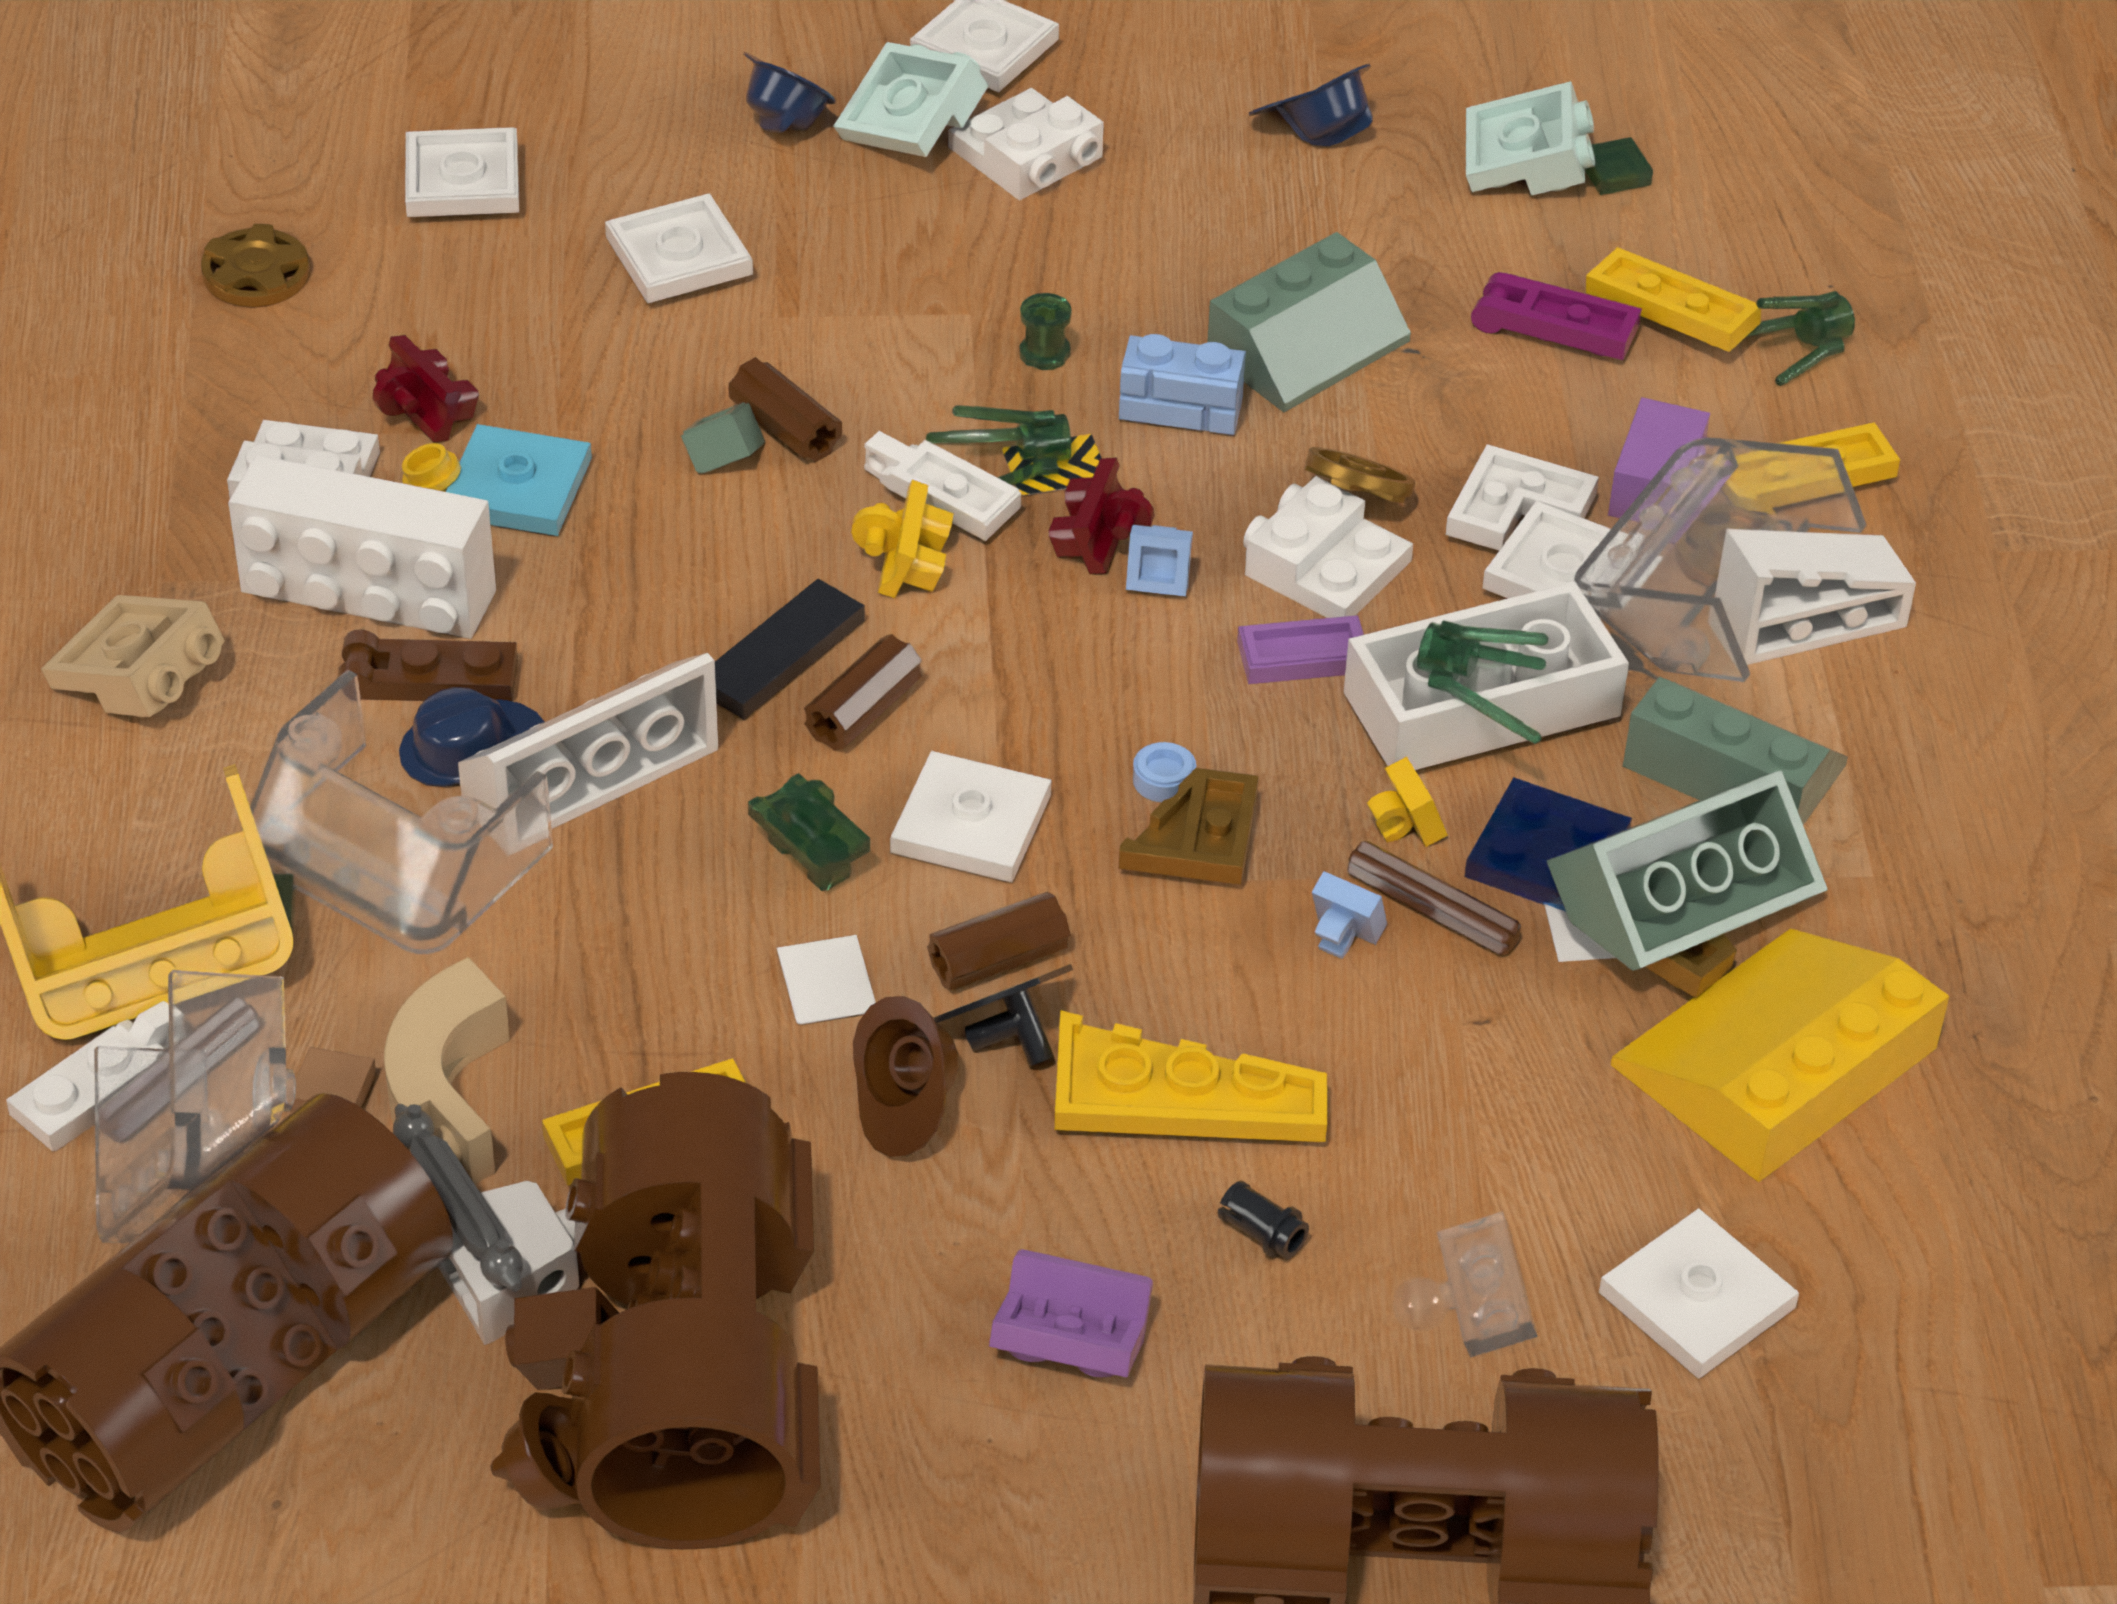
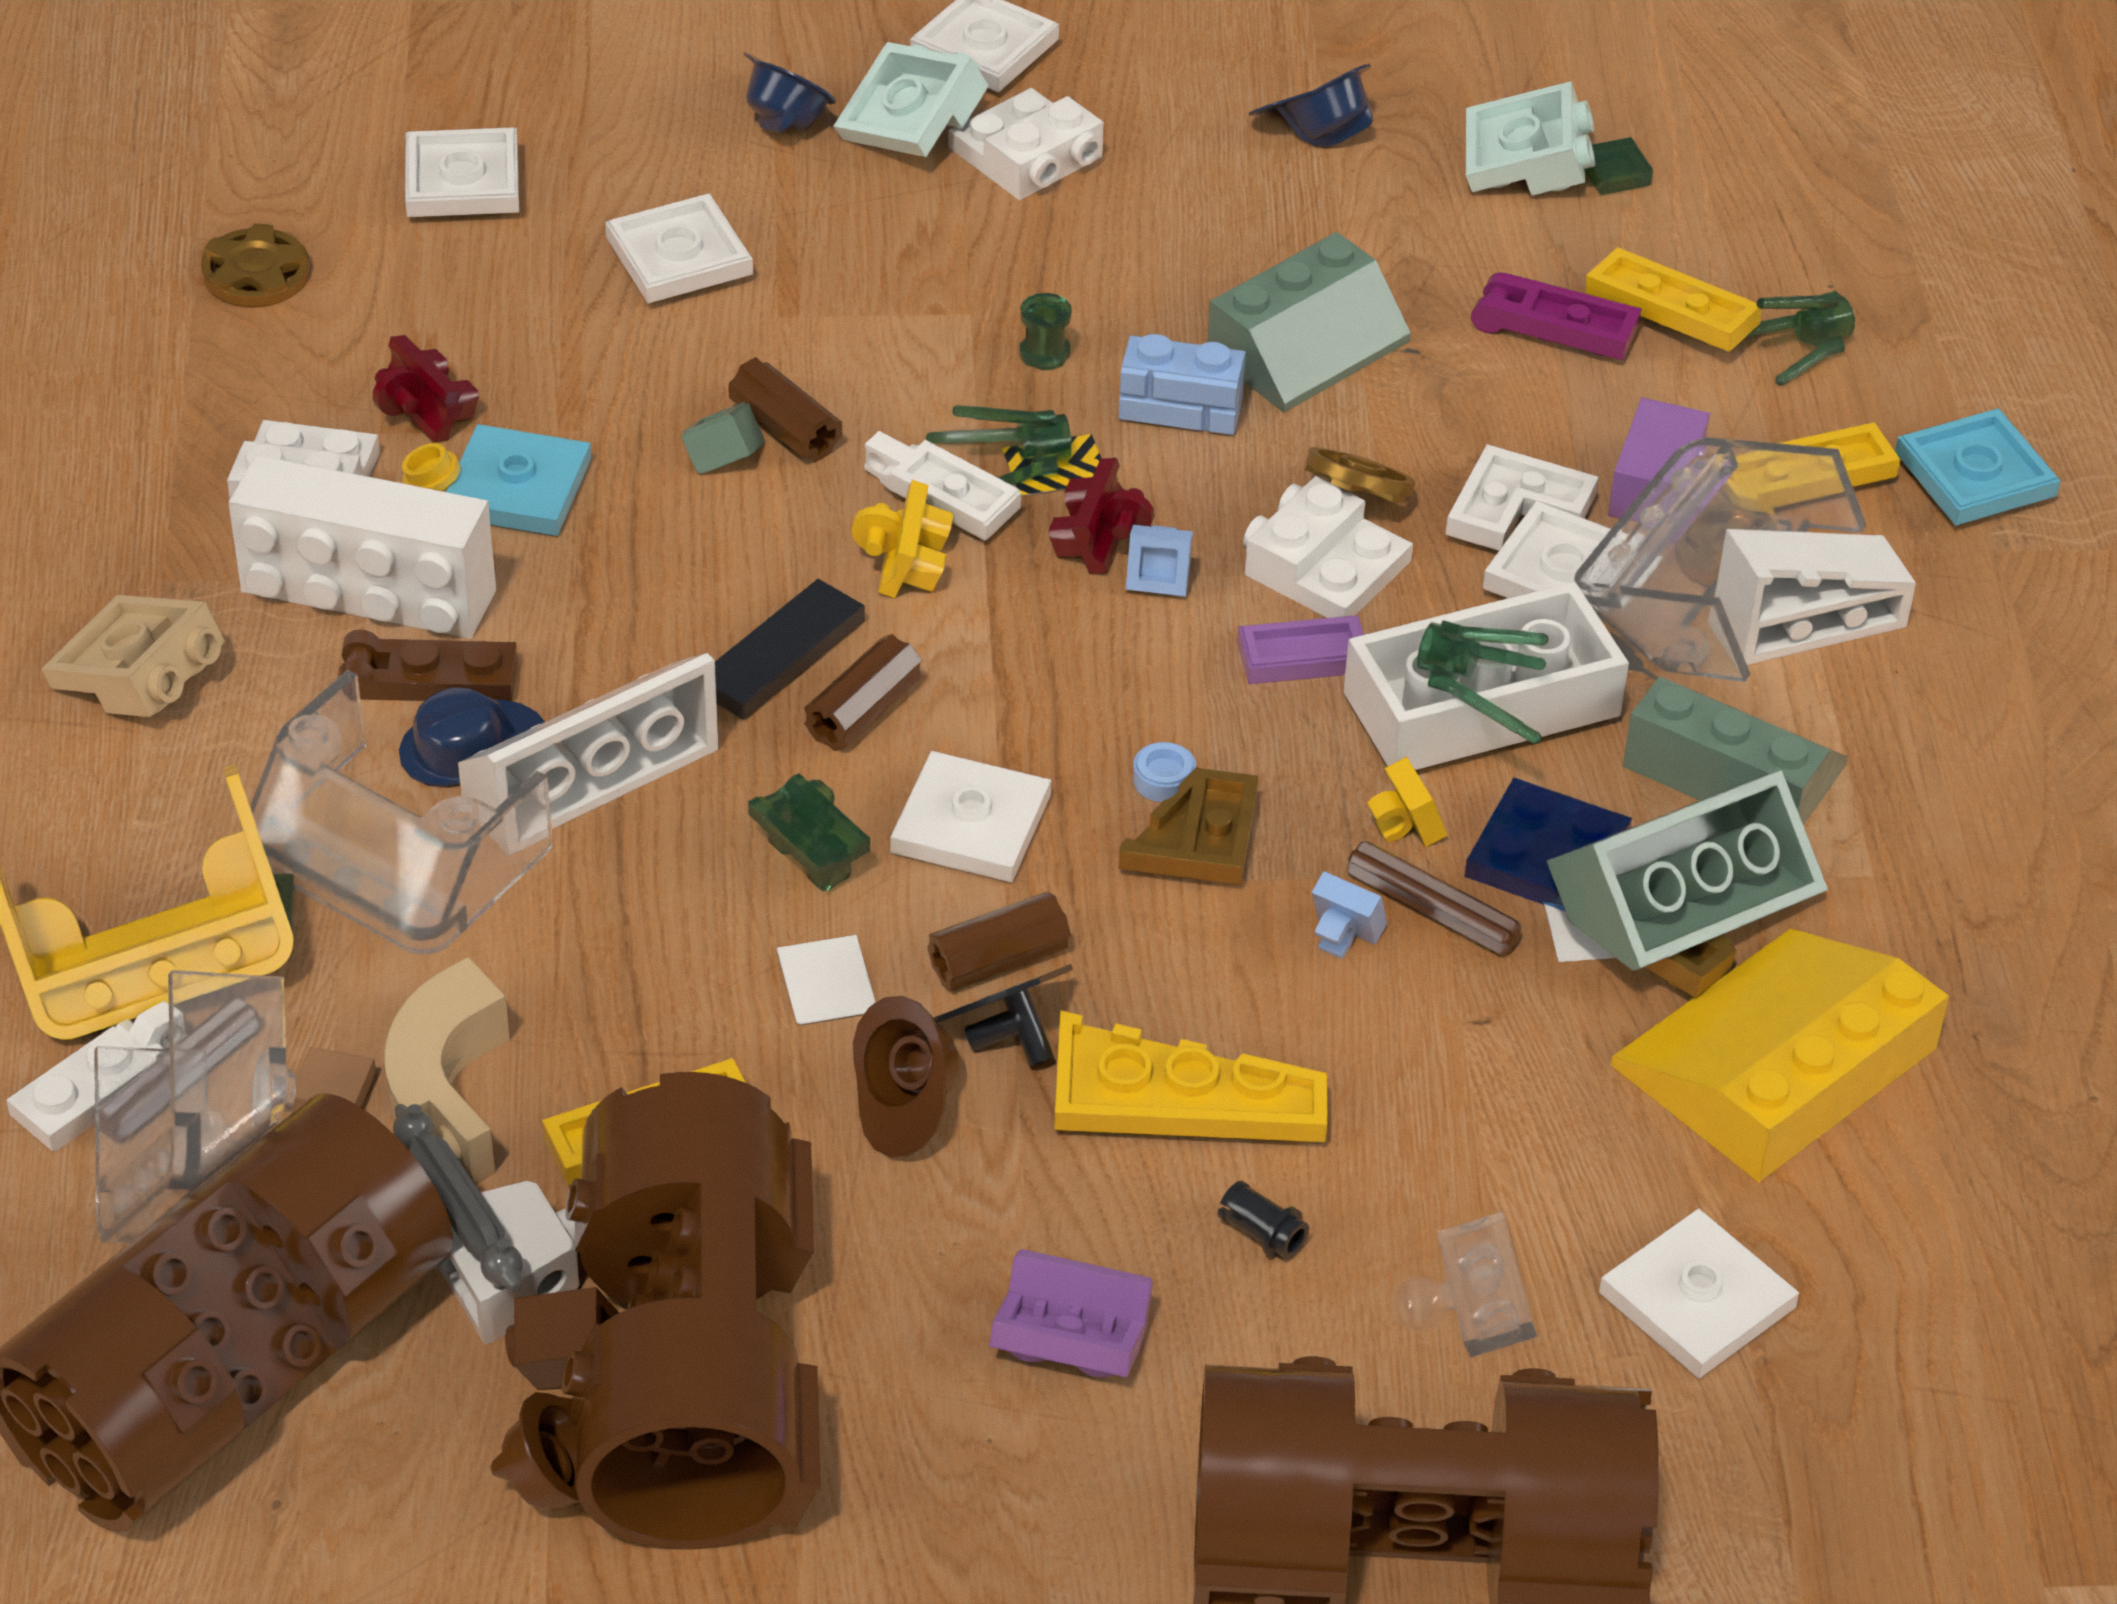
none -> medium azure plate [1895,408,2061,526]

